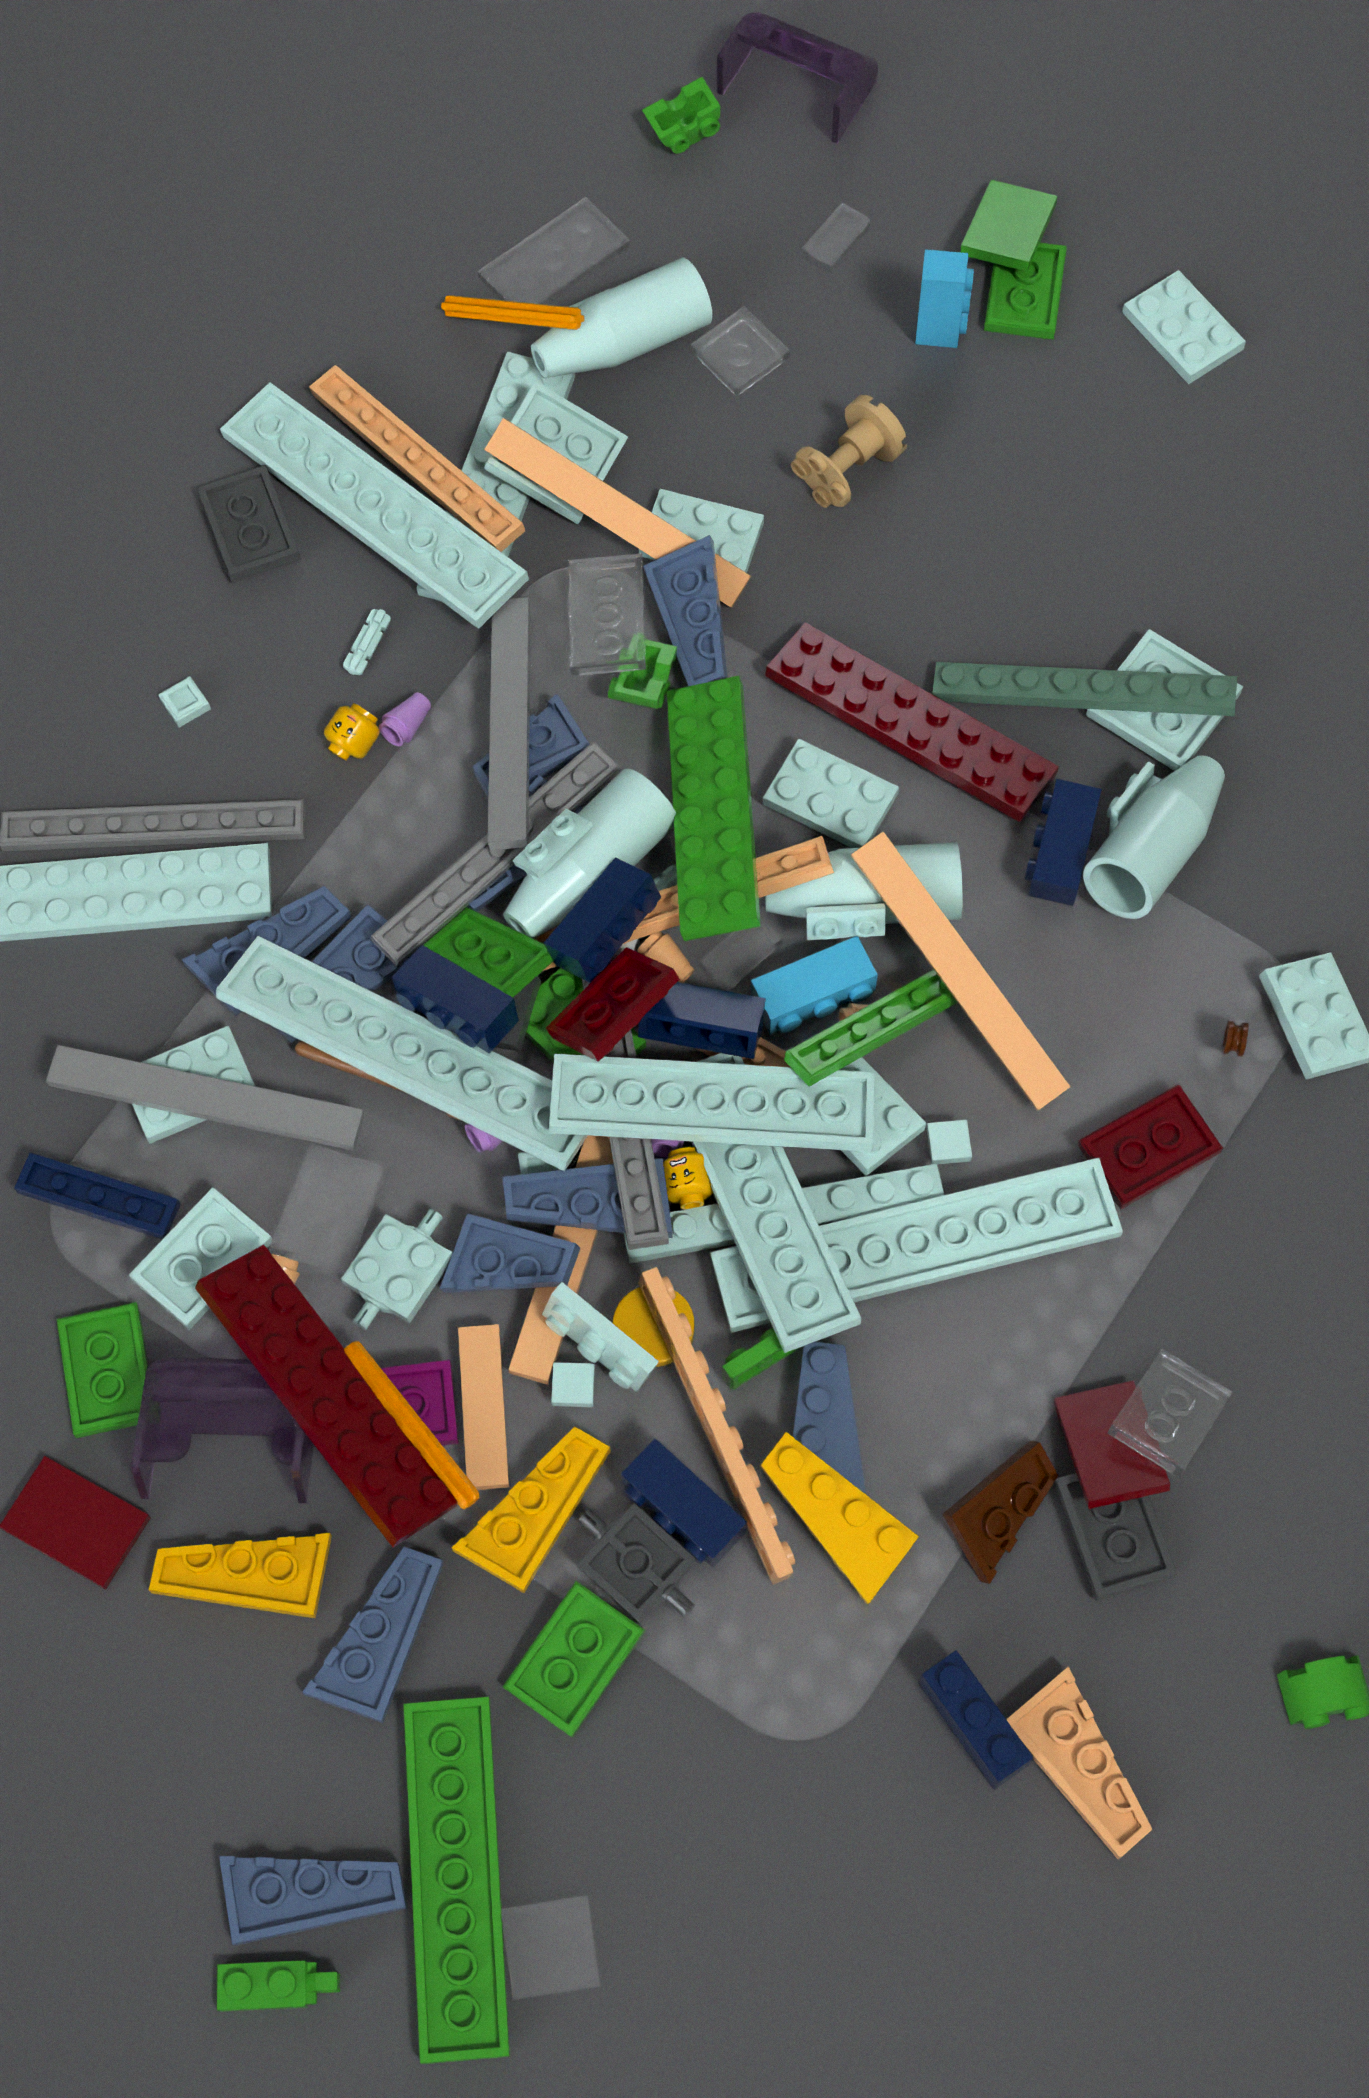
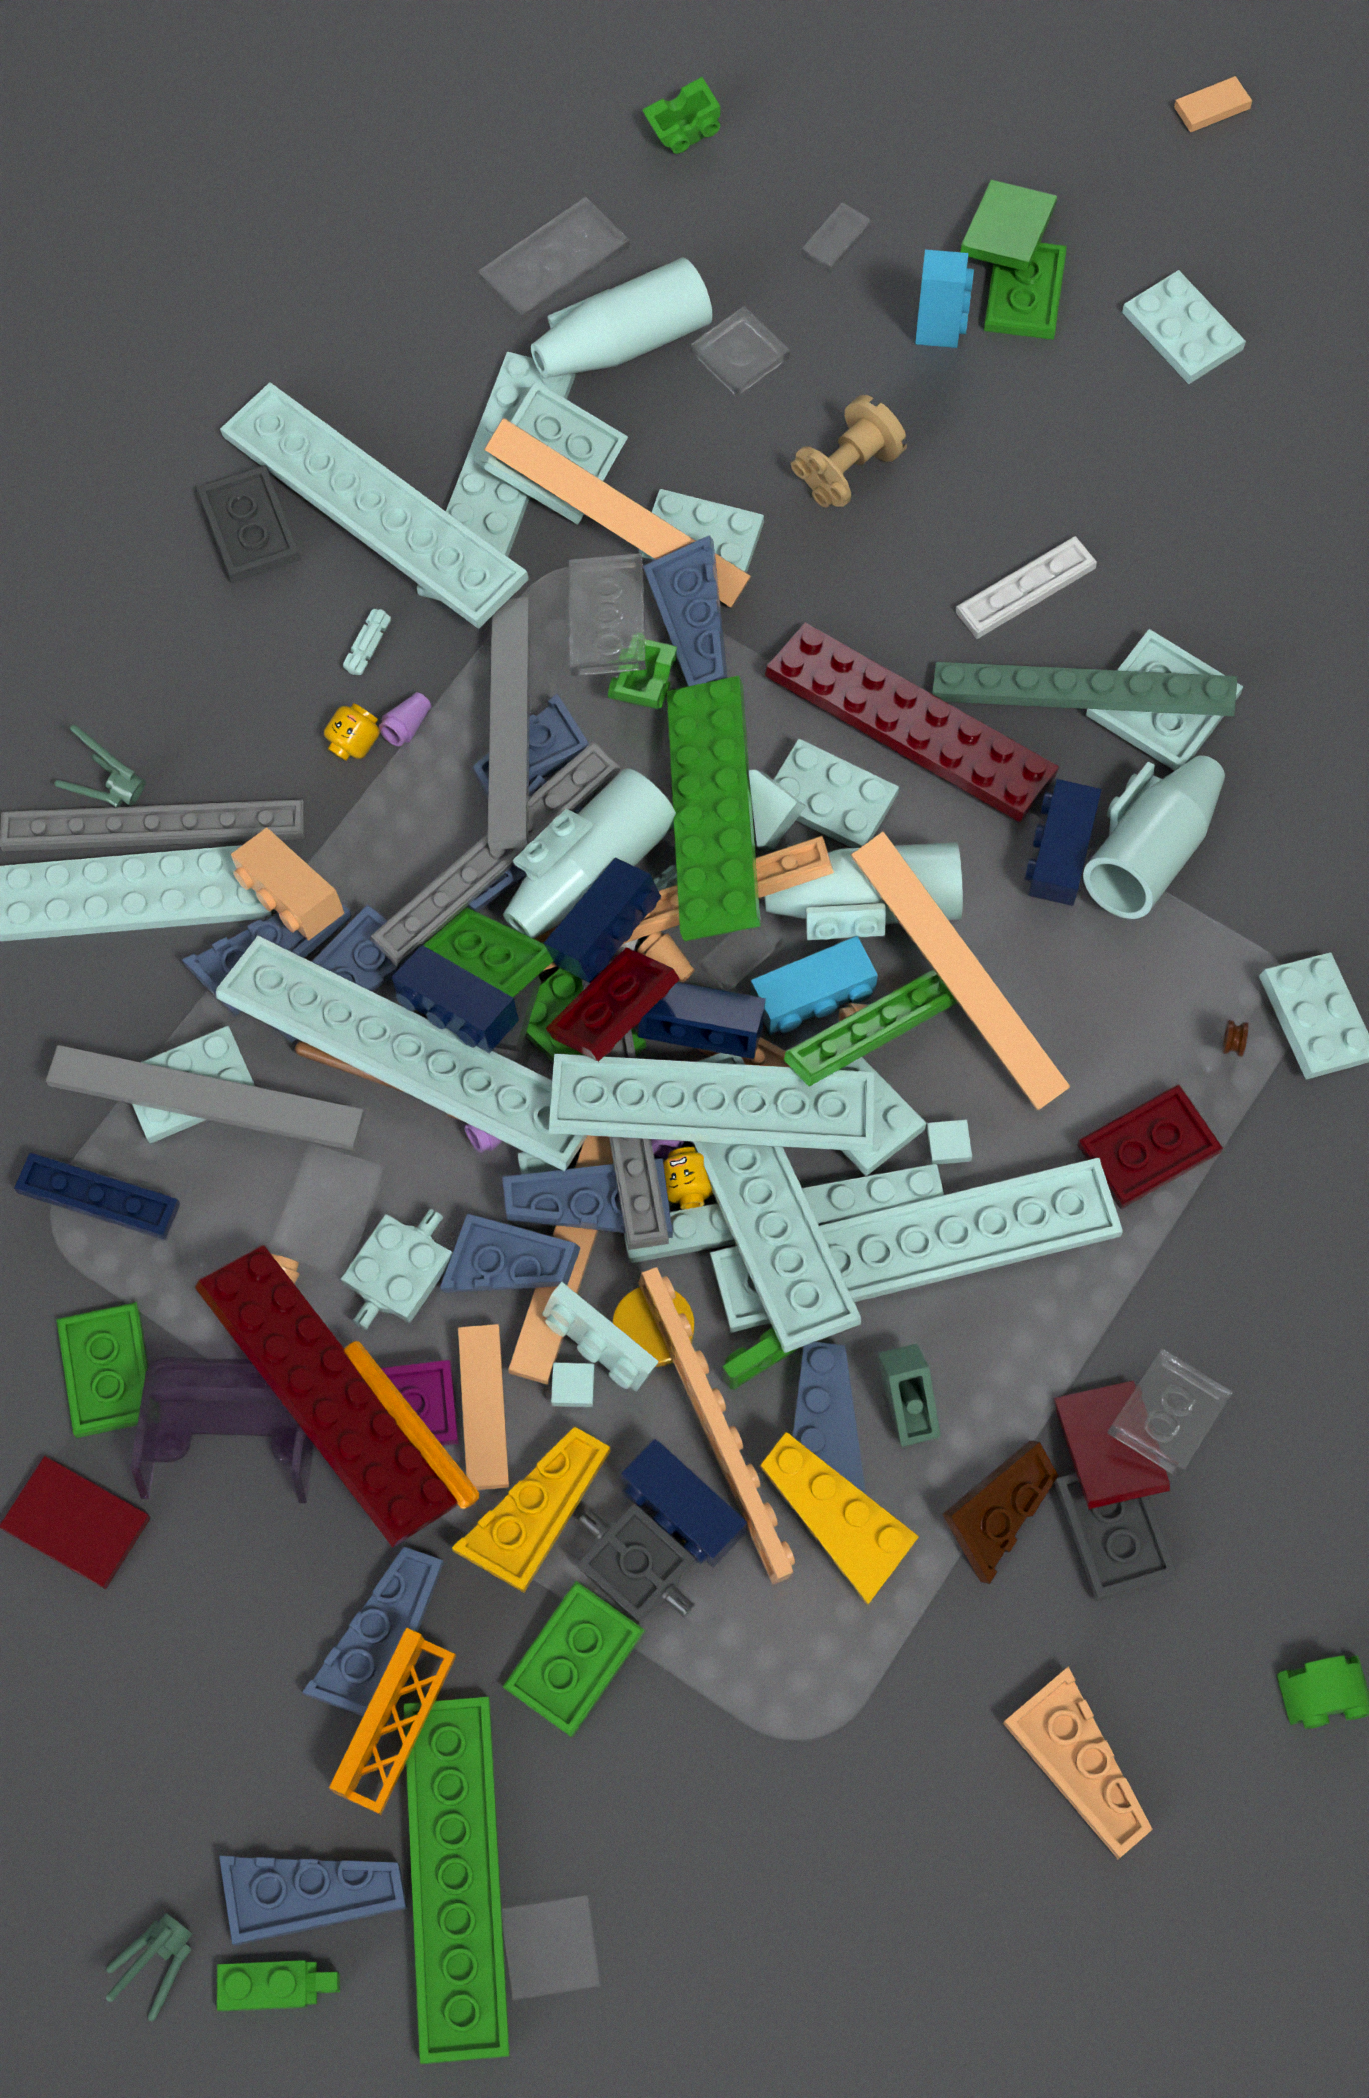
light aqua plate [129,1187,273,1330] -> none
yellow wing [149,1533,332,1619] -> none
light aqua tile [158,676,211,728] -> none
light nougat plate [309,365,525,552] -> none
light orange axle [441,295,585,330] -> none
clear purple windscreen [717,12,878,144] -> none
dark blue brick [919,1650,1033,1790] -> none
none -> sand green plant [54,725,146,808]
none -> sand green plant [106,1913,193,2021]
none -> light nougat brick [231,827,345,941]
none -> light orange fence [329,1627,456,1815]
none -> light aqua slope [749,769,806,850]
none -> sand green slope [878,1343,941,1447]
none -> white tile [956,536,1097,639]
none -> light nougat tile [1174,76,1252,133]

